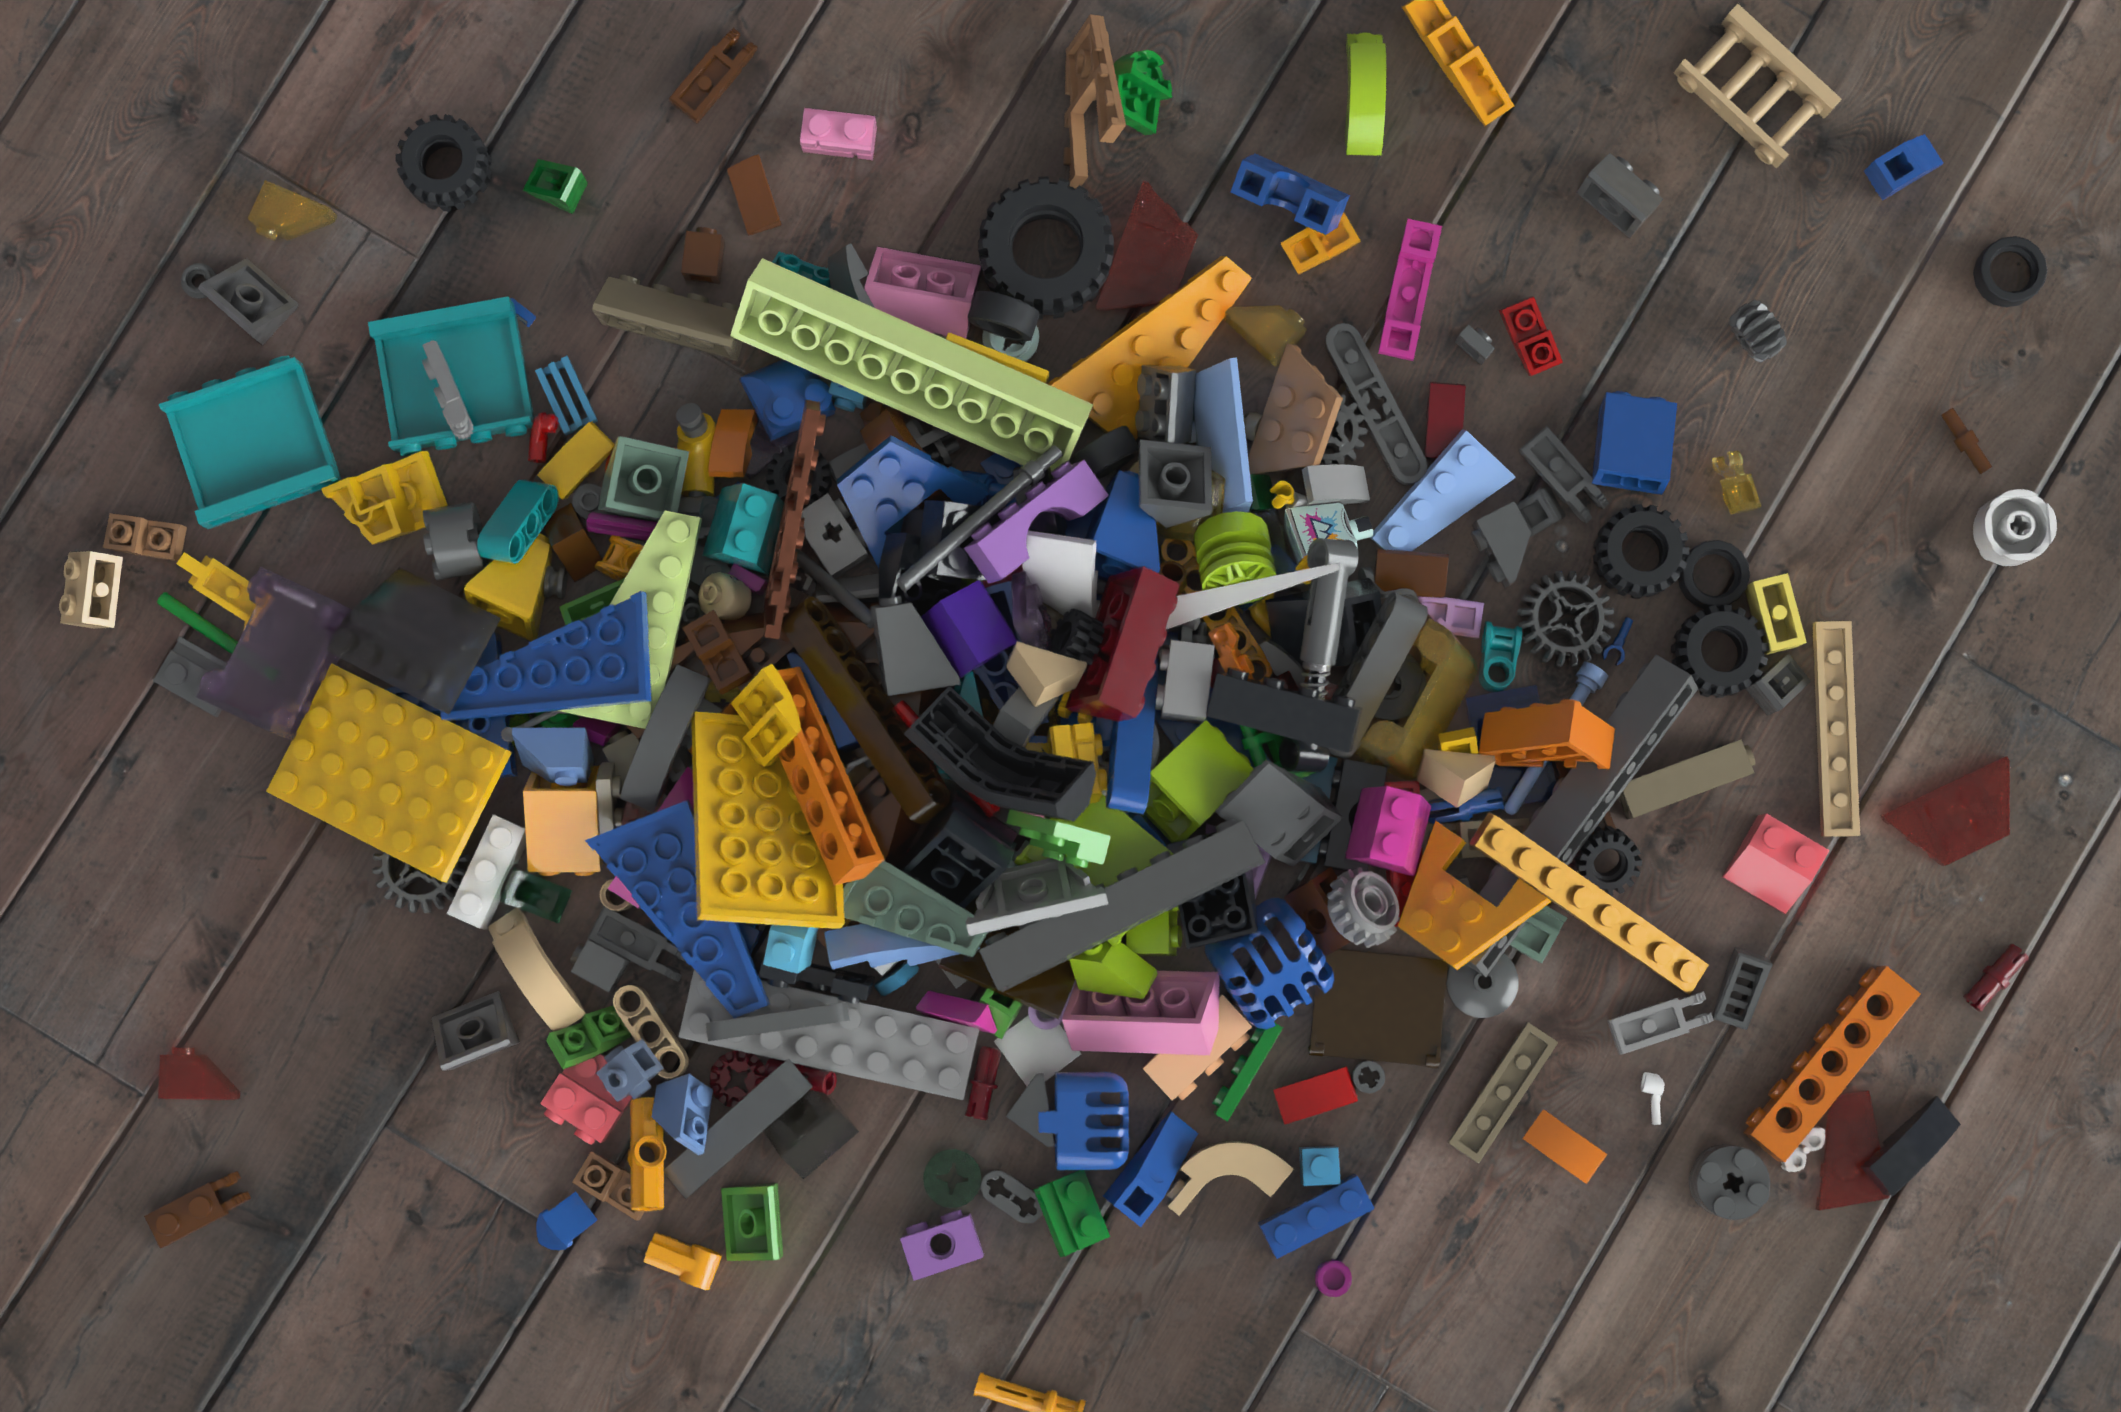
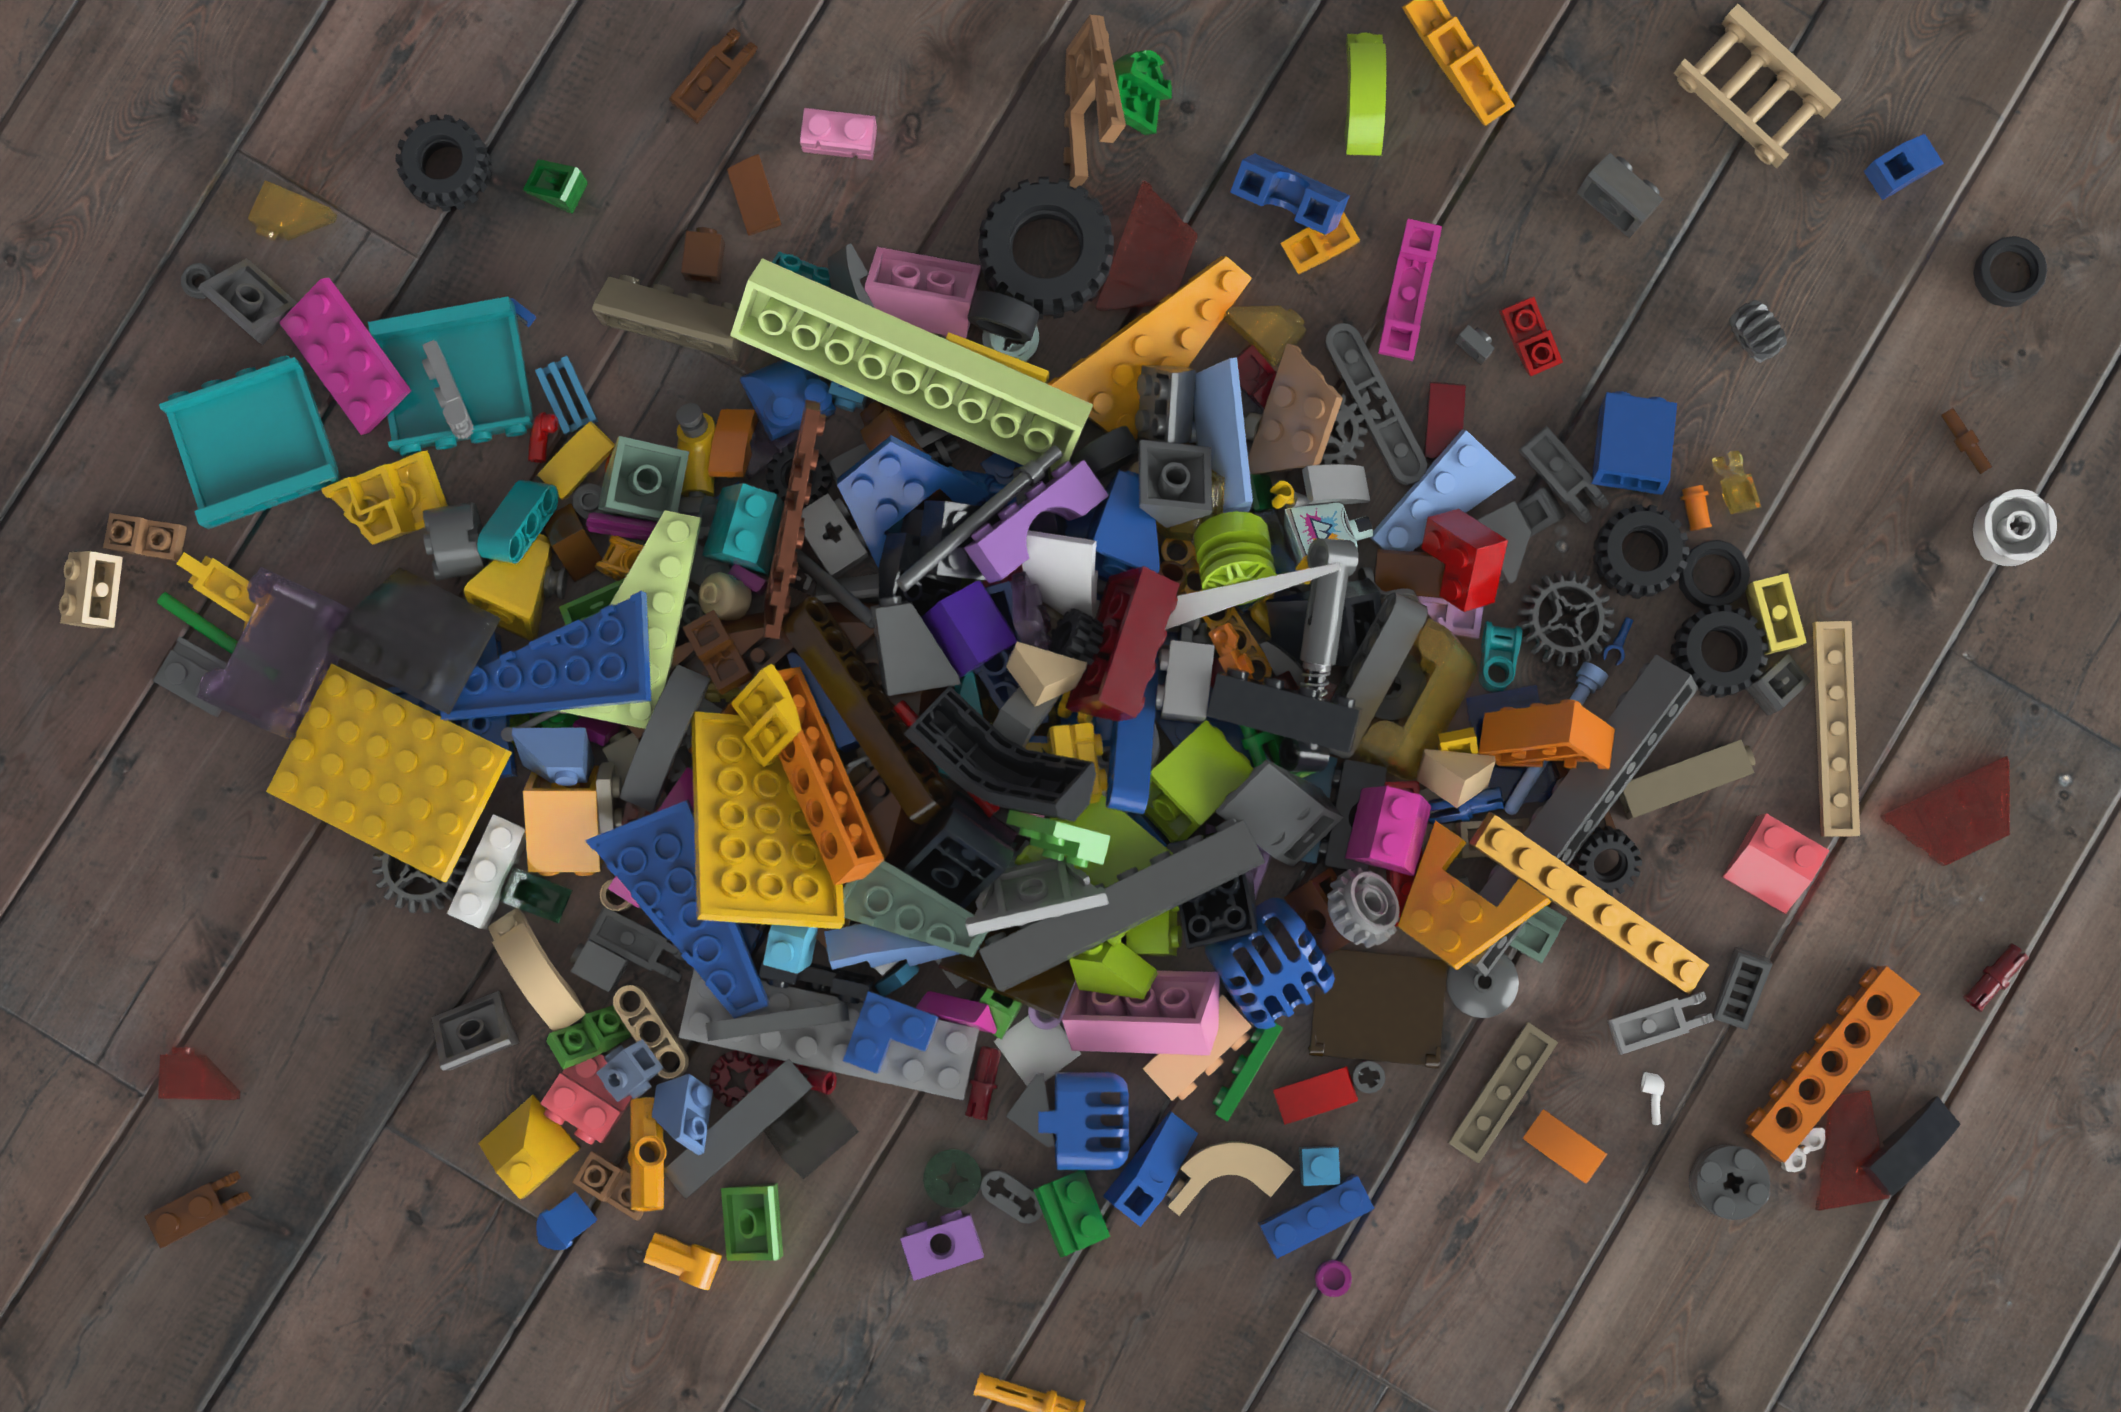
none -> dark pink plate [279,277,412,435]
none -> yellow slope [478,1094,581,1199]
none -> blue brick [843,991,939,1074]
none -> dark red slope [1235,345,1277,412]
none -> red brick [1421,509,1508,612]
none -> orange pin [1680,485,1712,531]

